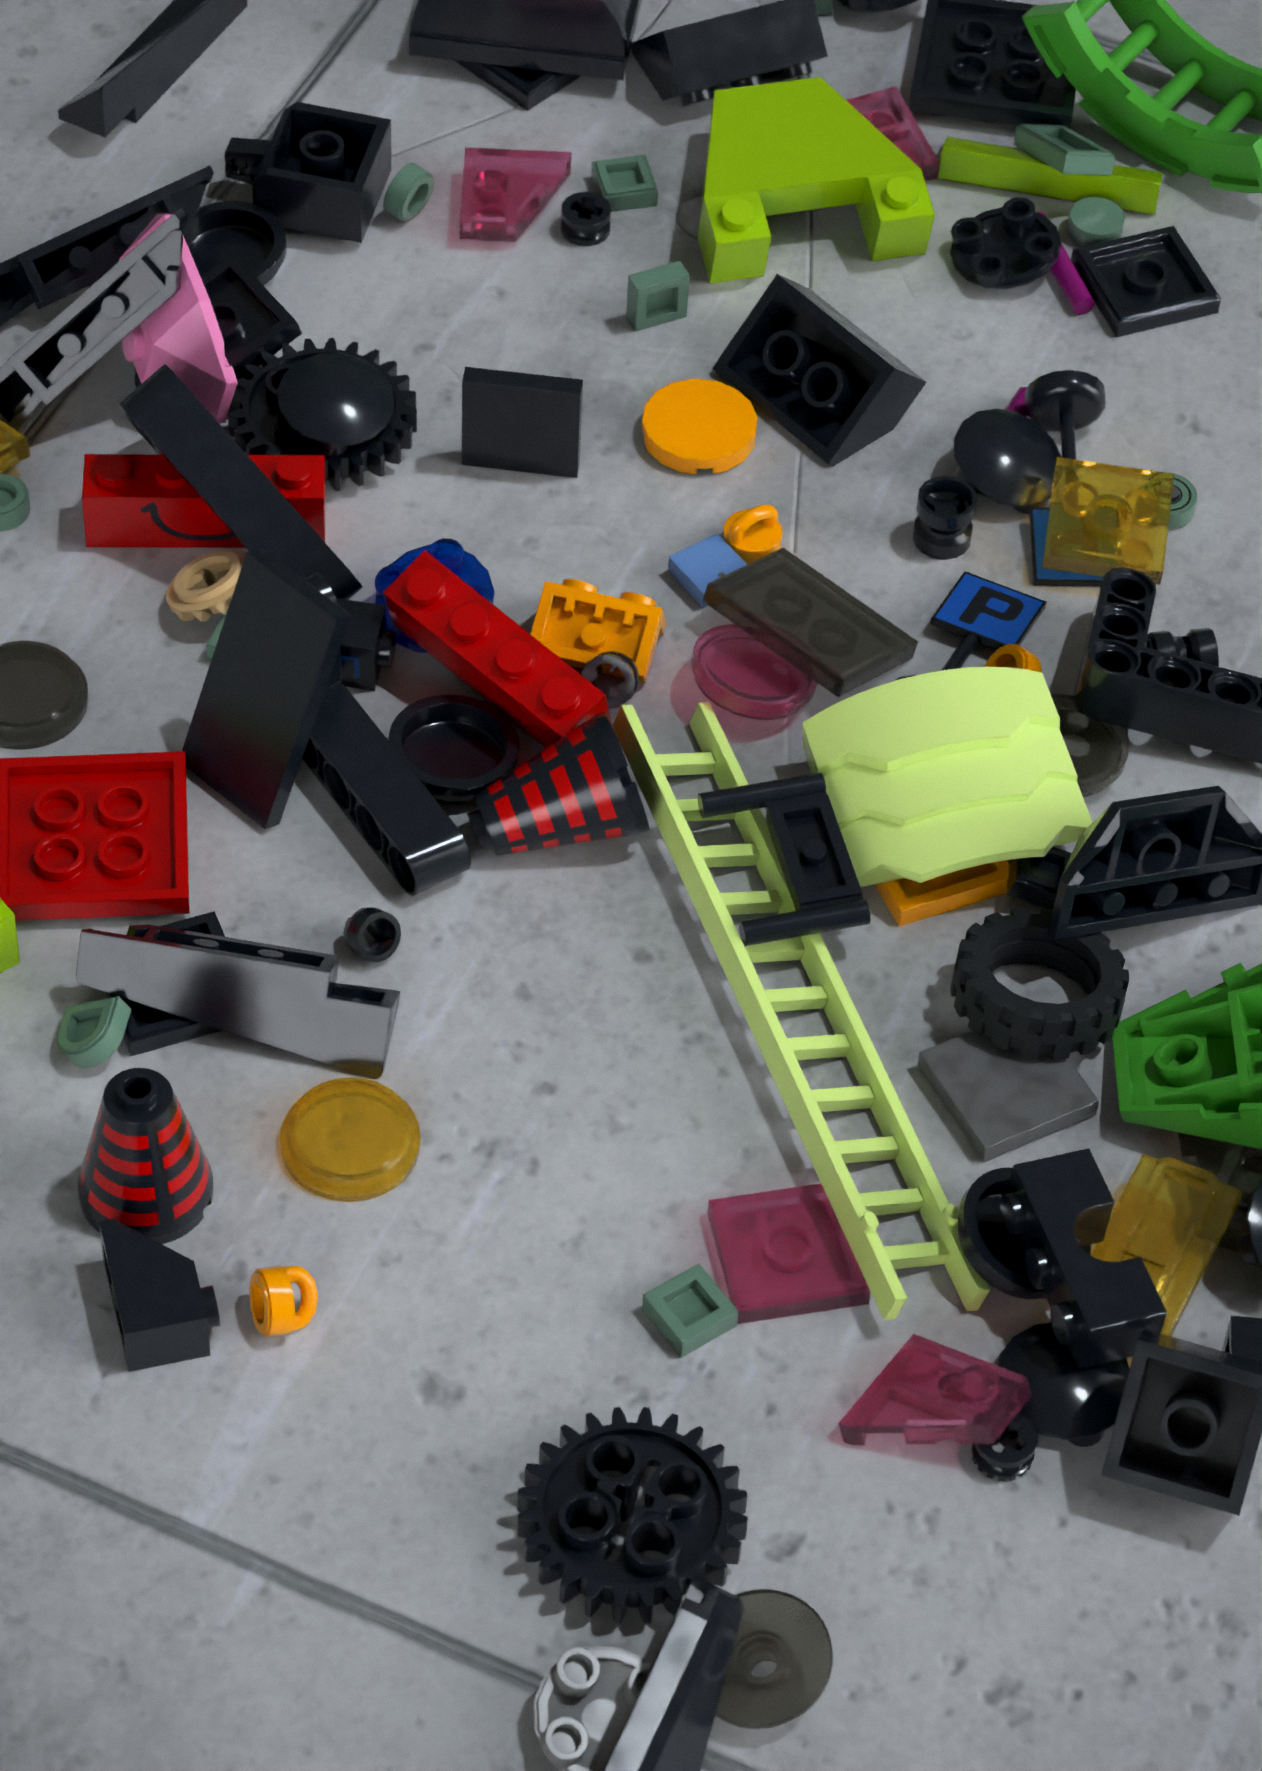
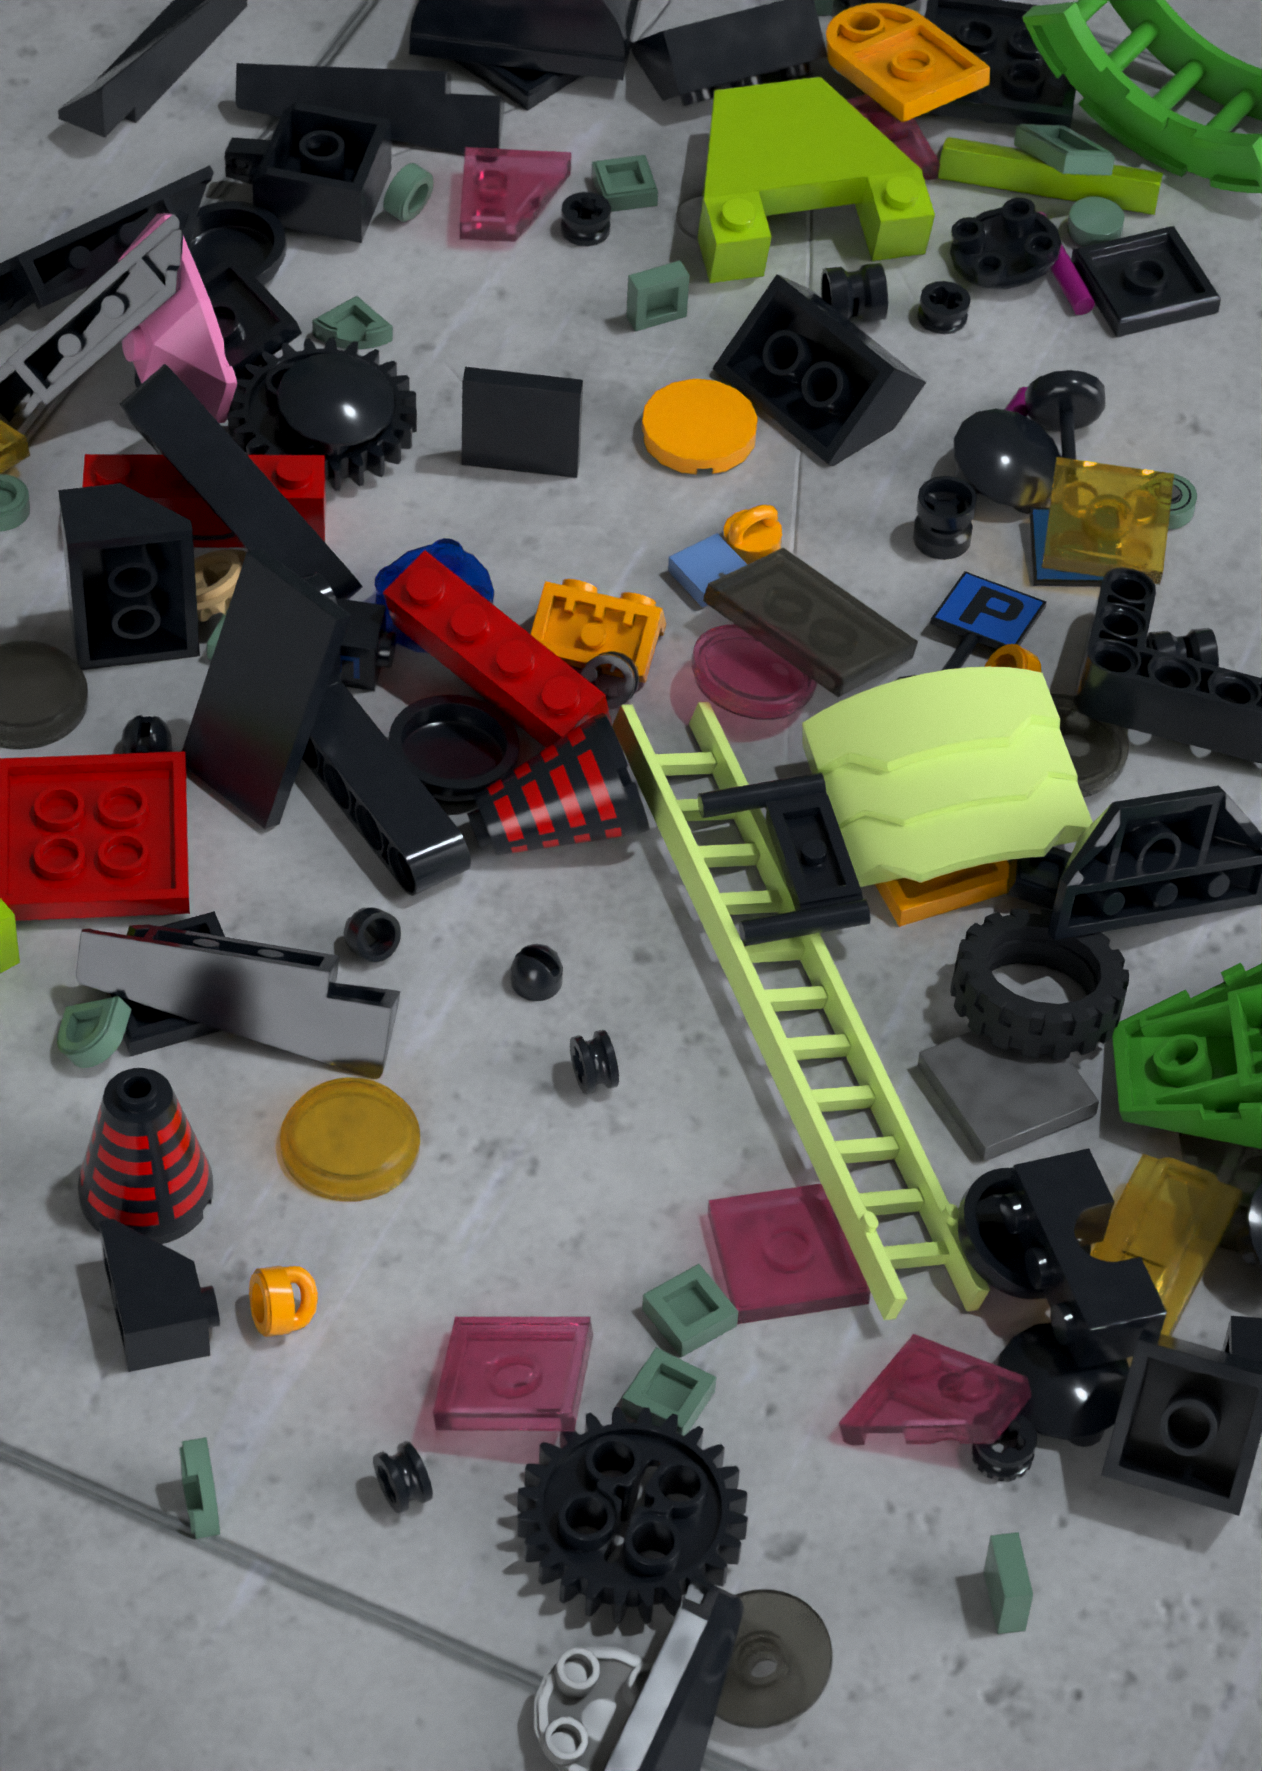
none -> black slope [58,483,200,671]
none -> black hinge [121,715,172,754]
none -> sand green tile [179,1437,220,1539]
none -> black wedge [235,63,505,159]
none -> sand green tile [312,295,393,350]
none -> black bush [373,1441,433,1514]
none -> clear pink tile [433,1317,593,1431]
none -> black hinge [511,943,563,1001]
none -> black bush [570,1029,619,1094]
none -> sand green tile [621,1347,717,1436]
none -> black wheel [821,263,888,321]
none -> light orange tile [826,3,990,123]
none -> black bush [917,281,971,334]
none -> sand green tile [983,1532,1033,1634]

